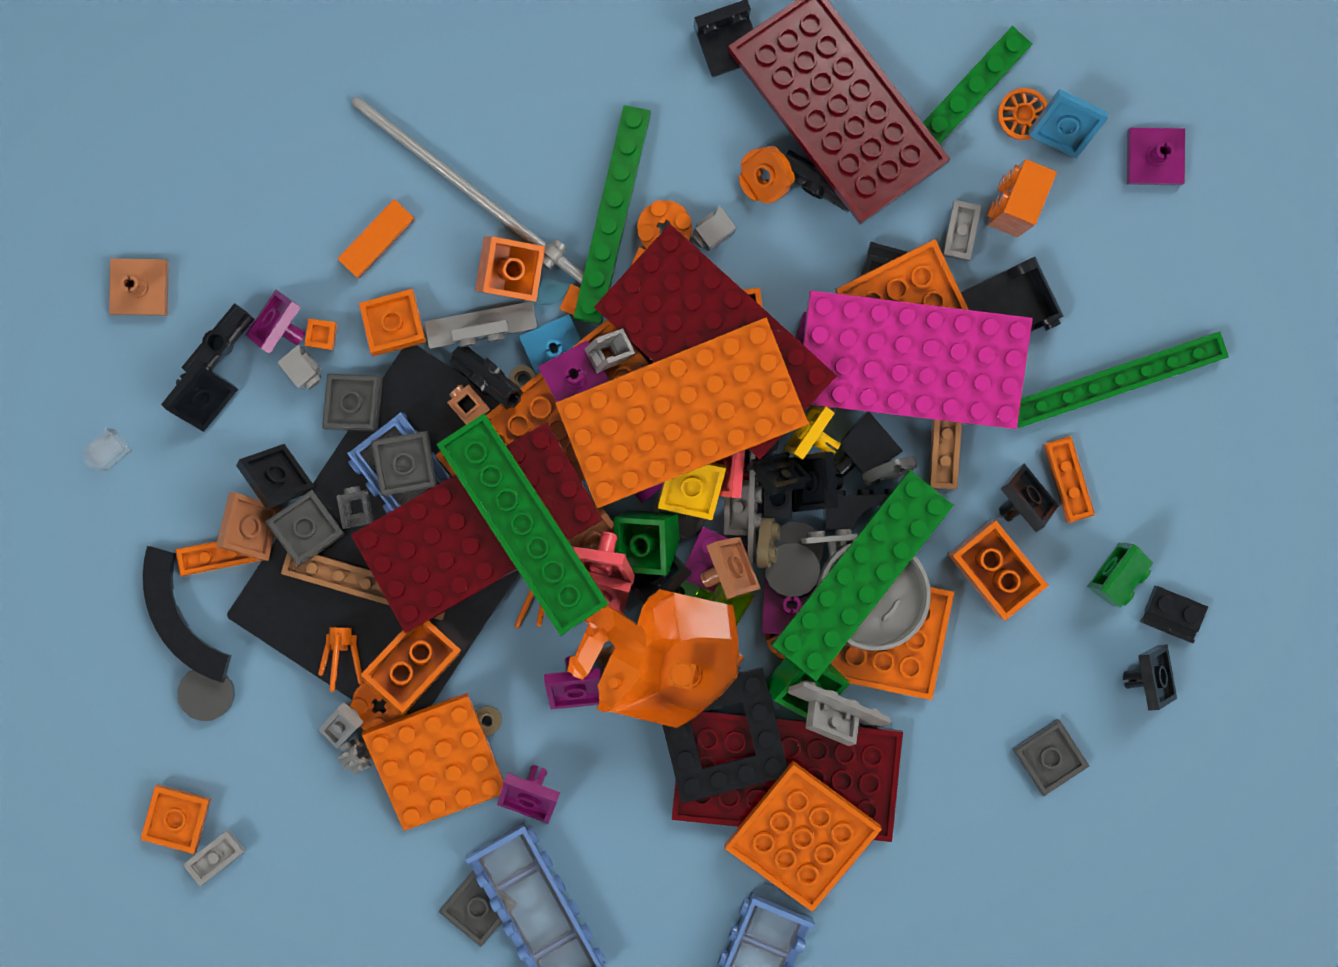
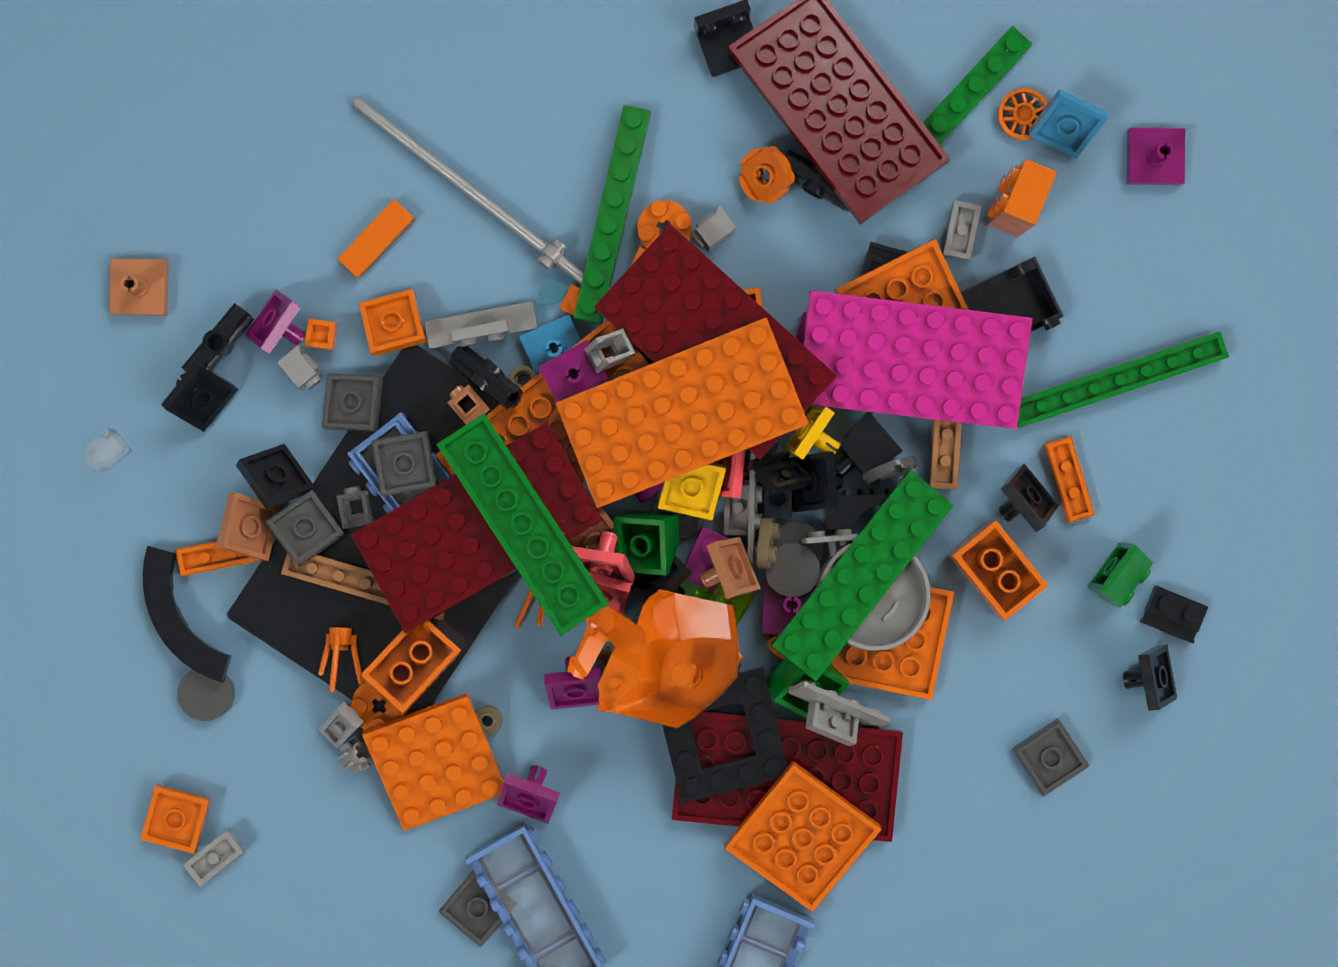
orange slope [475,236,545,302] -> none

